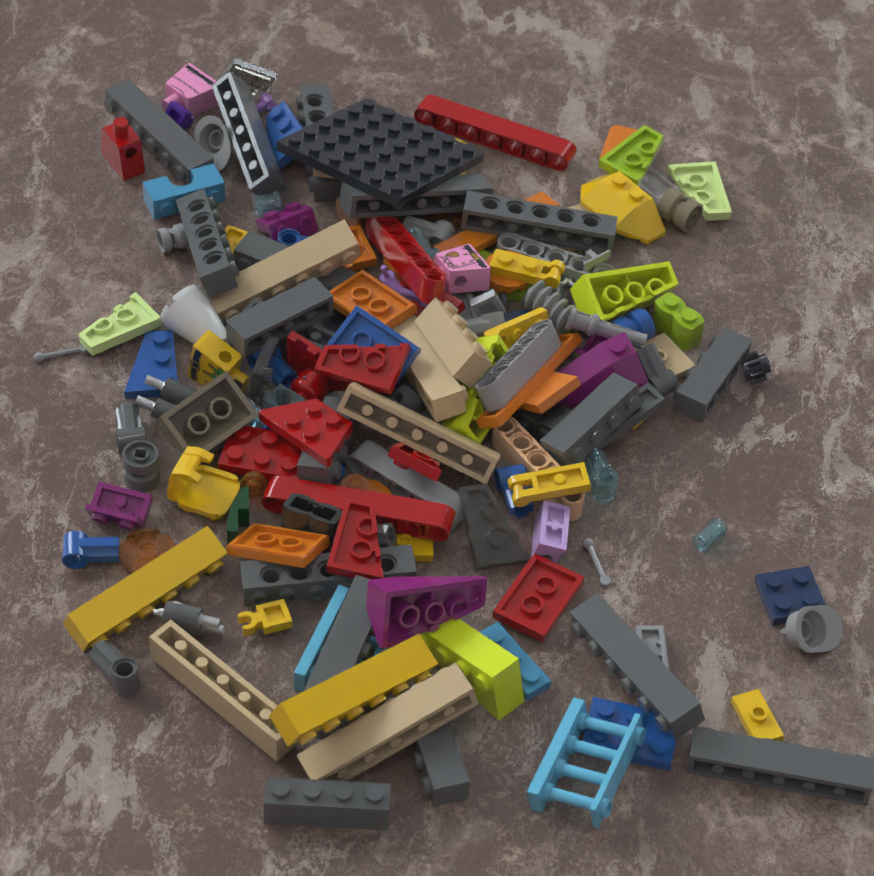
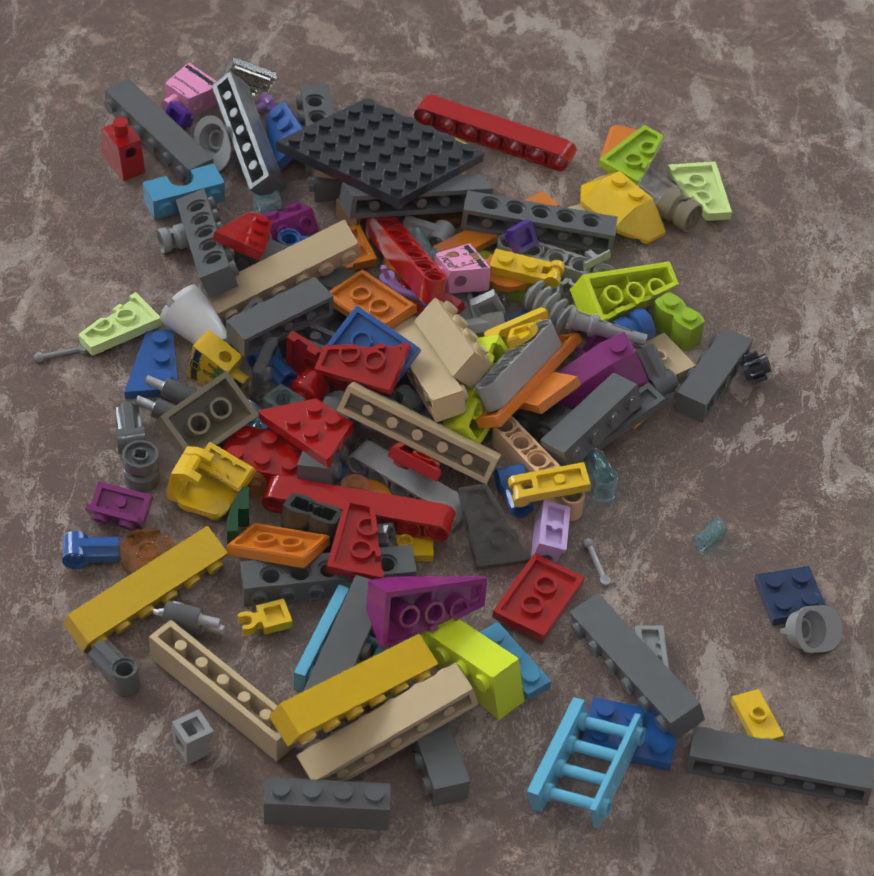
none -> light grey brick [172,709,214,765]
none -> yellow plate [198,442,257,493]
none -> red wing [211,212,273,261]
none -> dark purple tile [504,220,539,254]
none -> yellow tile [506,322,539,349]

